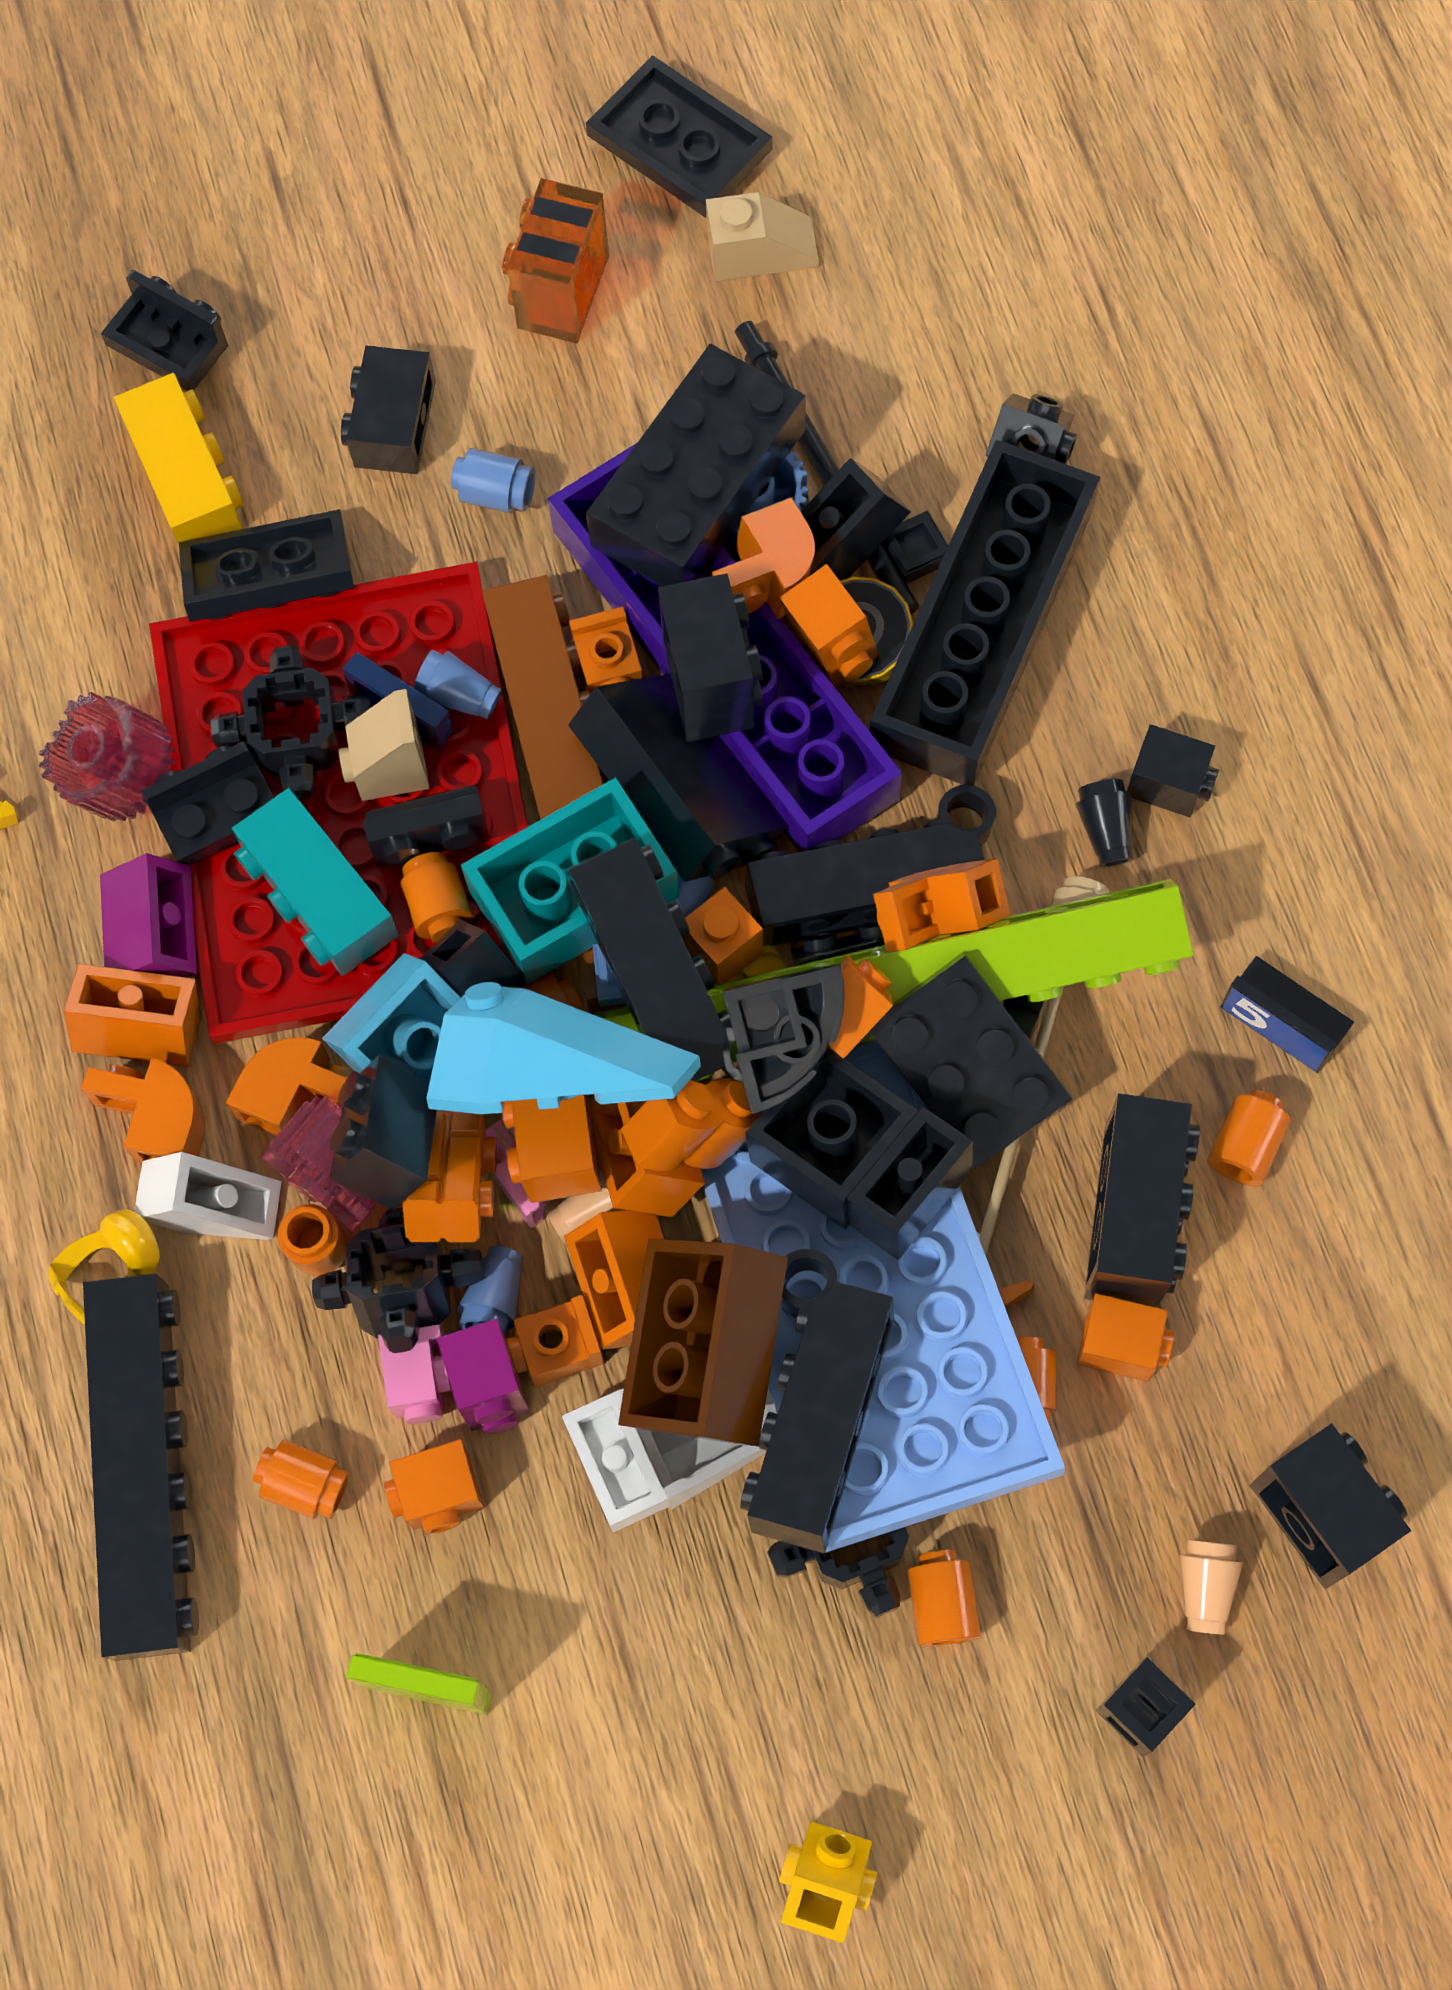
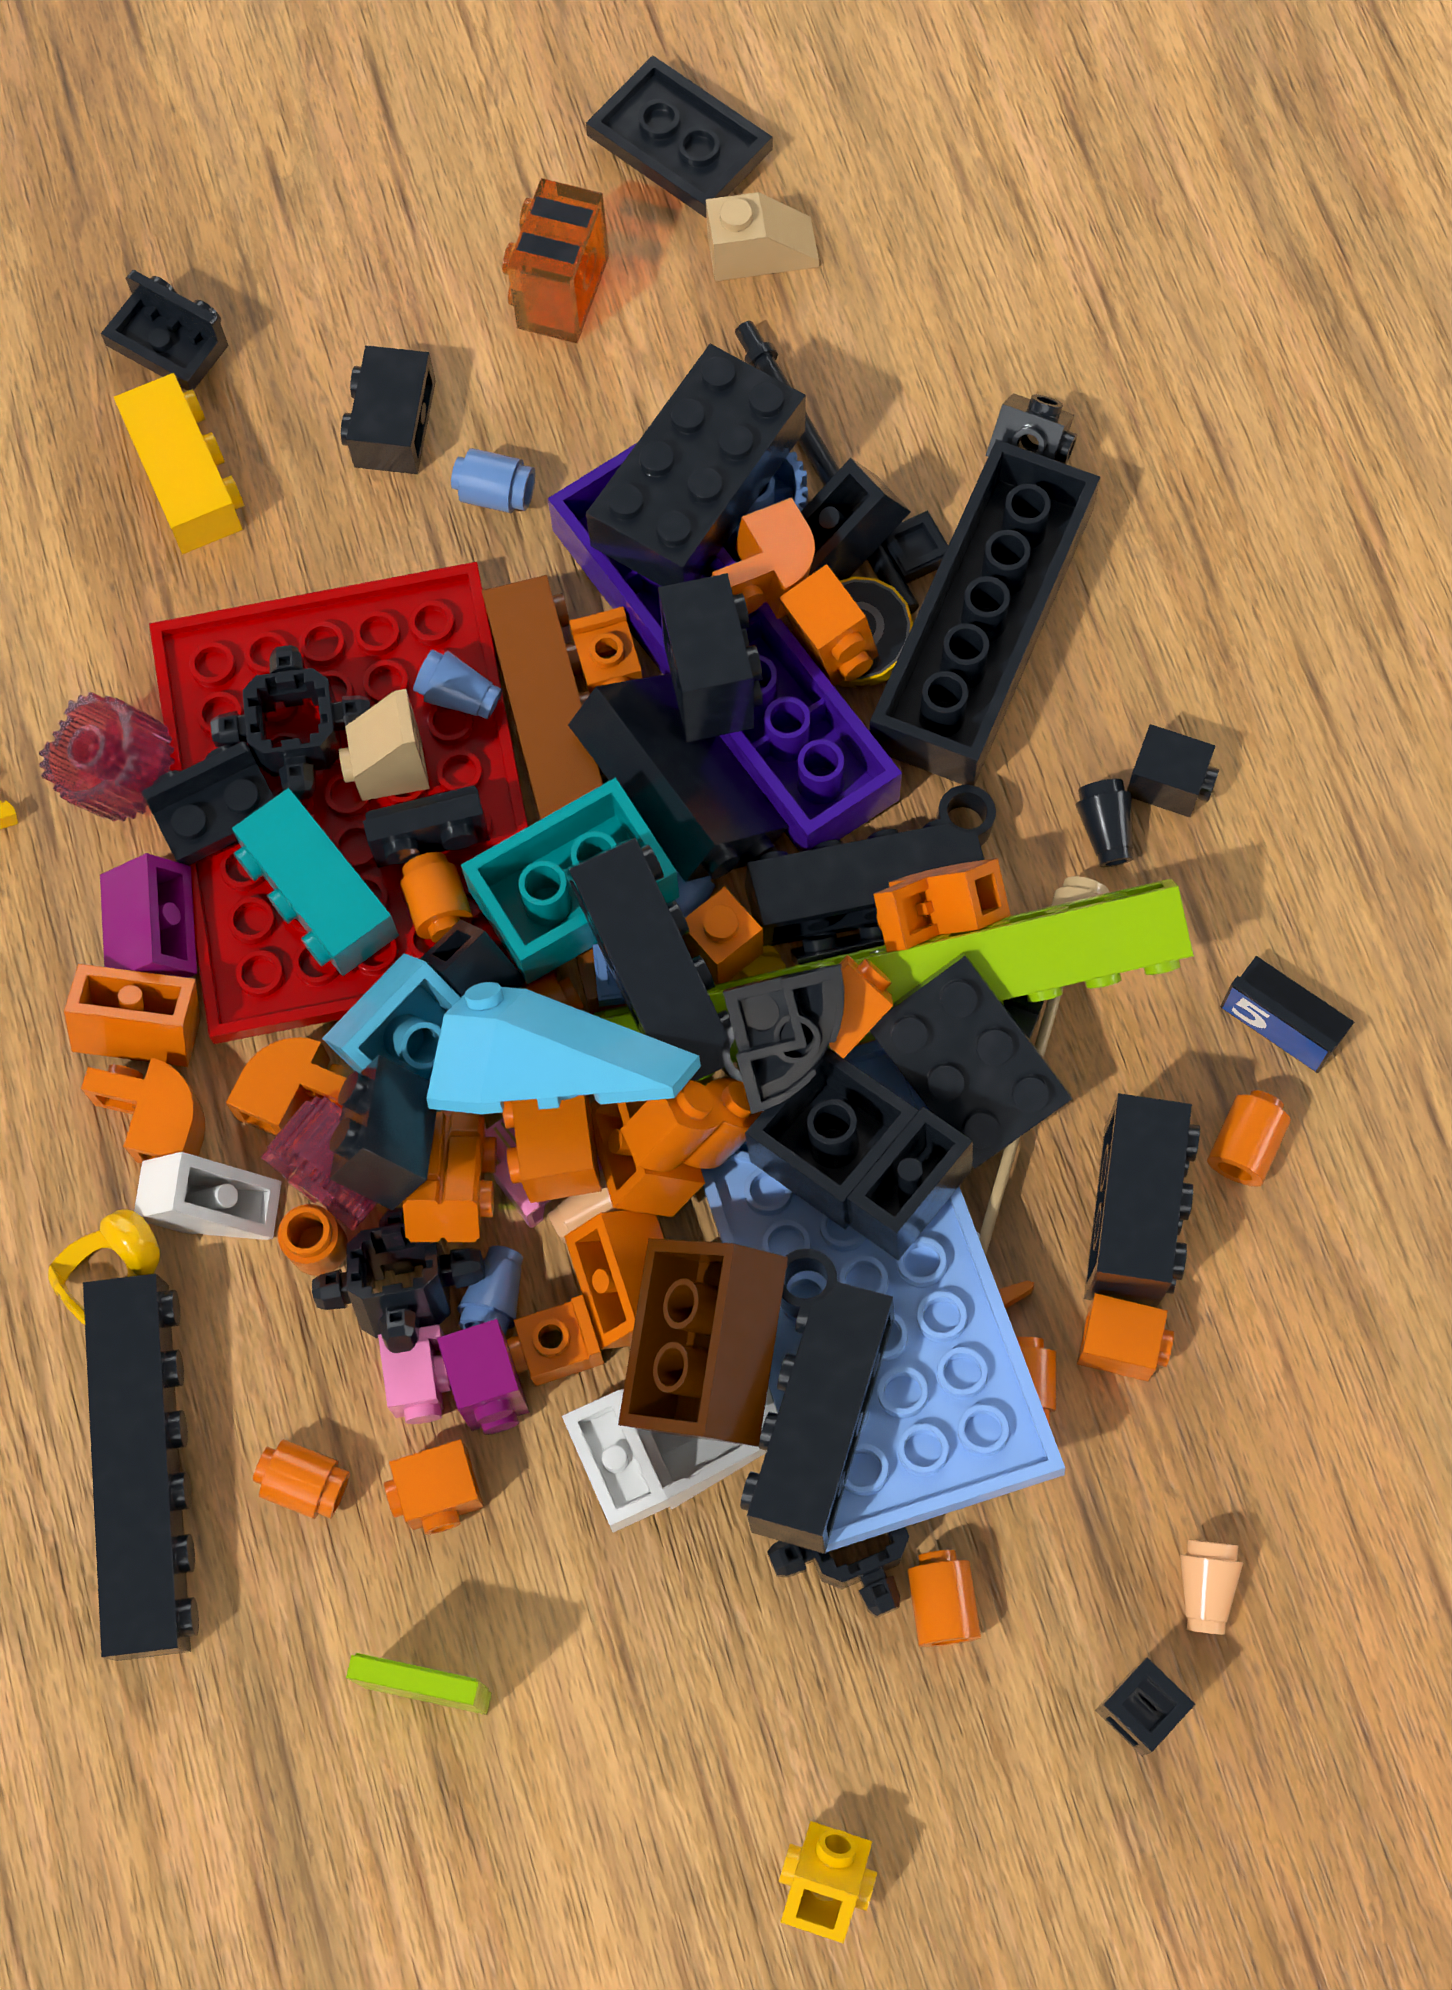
black plate [179,509,355,622] -> none
dark blue tile [343,652,454,751] -> none
black brick [1249,1423,1412,1590] -> none

